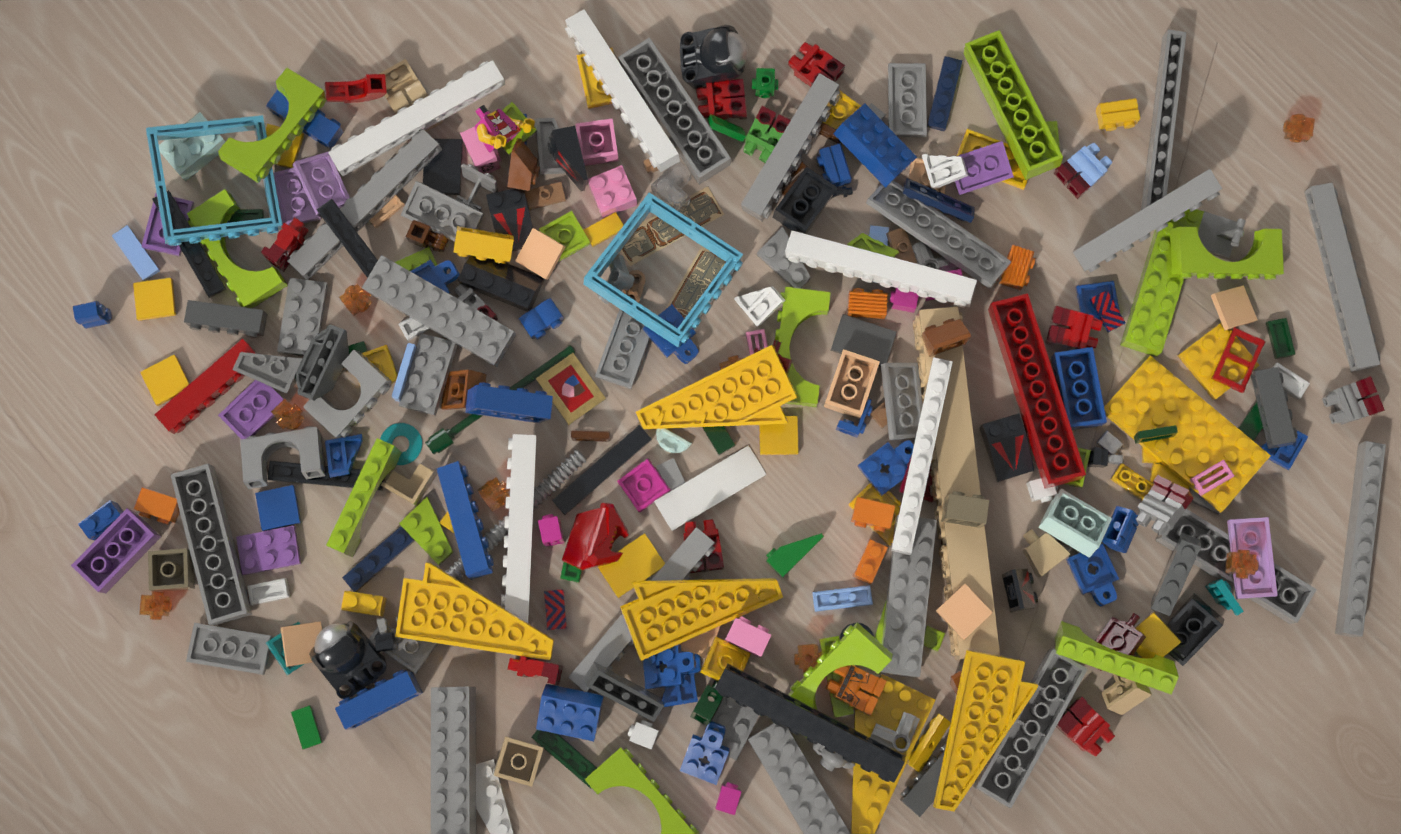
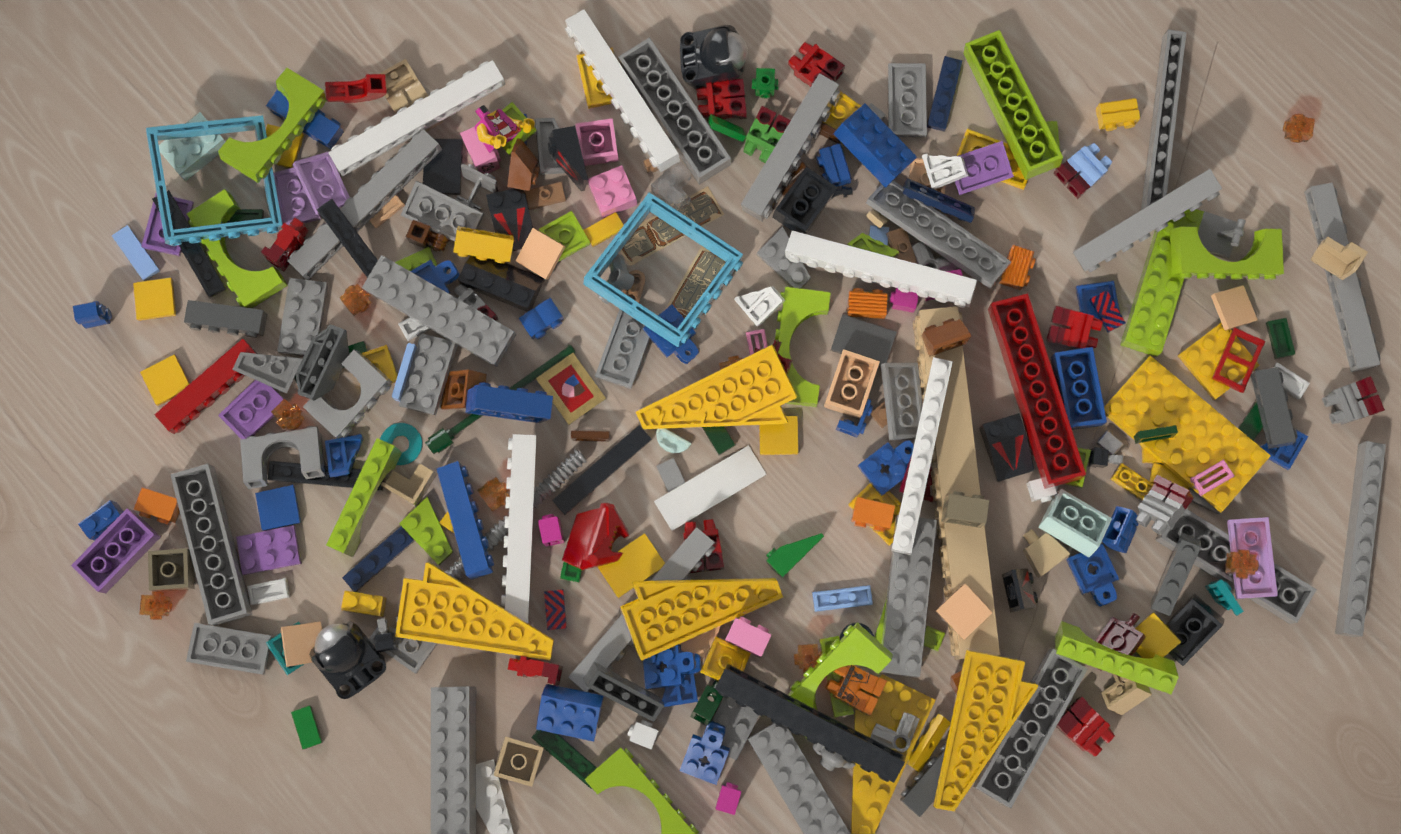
blue brick [335,670,423,730] -> none
dark pink tile [617,459,671,512] -> none
orange brick [853,539,888,584] -> none
none -> tan tile [866,209,890,228]
none -> tan panel [1311,237,1368,280]

